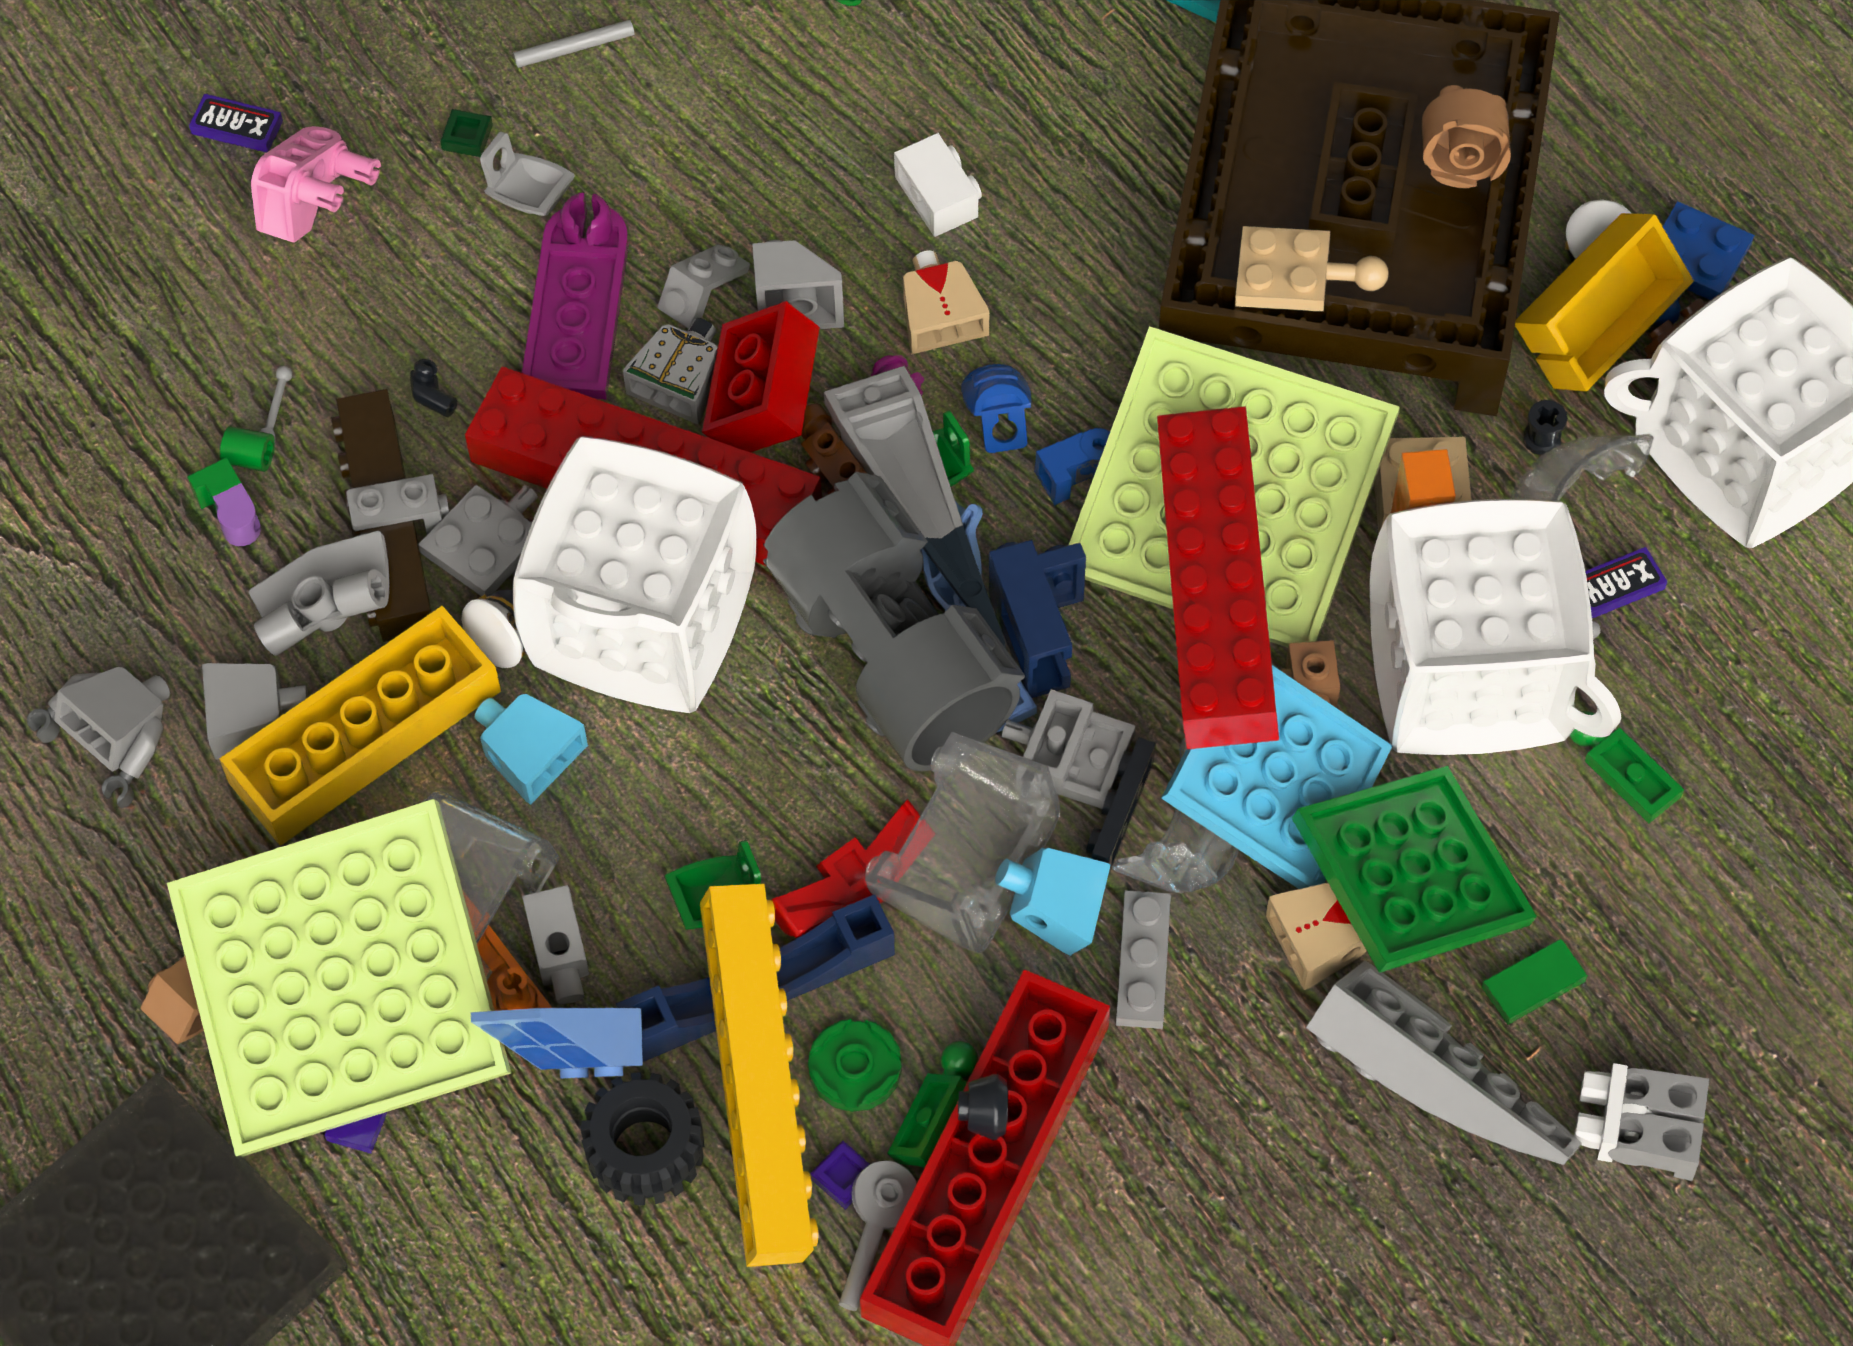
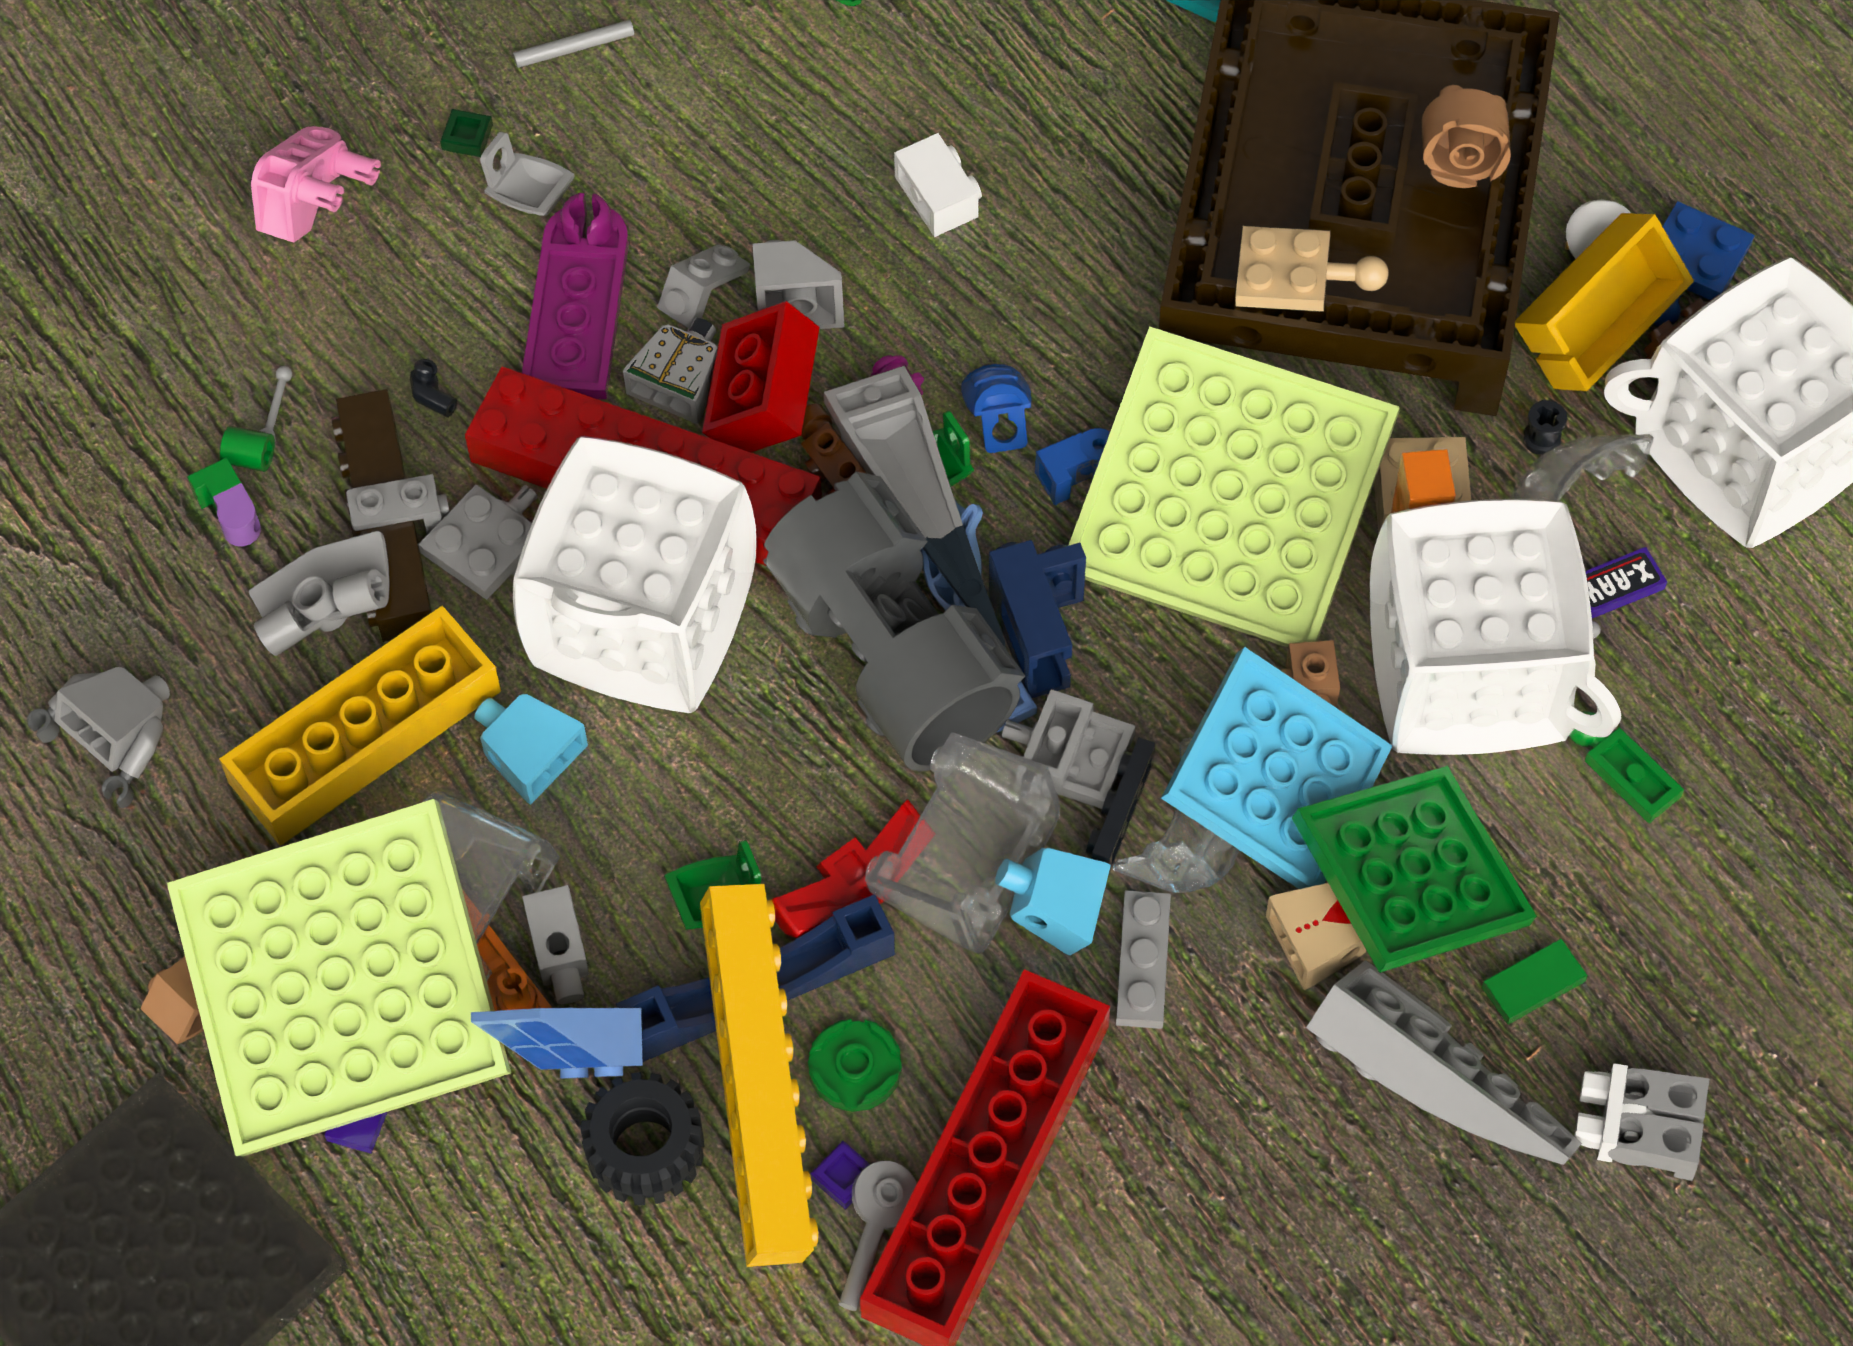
tile [189,94,283,153] -> none
light grey torso [202,663,309,760] -> none
white piece [461,590,525,668] -> none
green plate [887,1041,978,1167] -> none
tan torso [903,251,989,354] -> none
black cone [958,1073,1008,1140] -> none
red brick [1157,406,1279,749] -> none

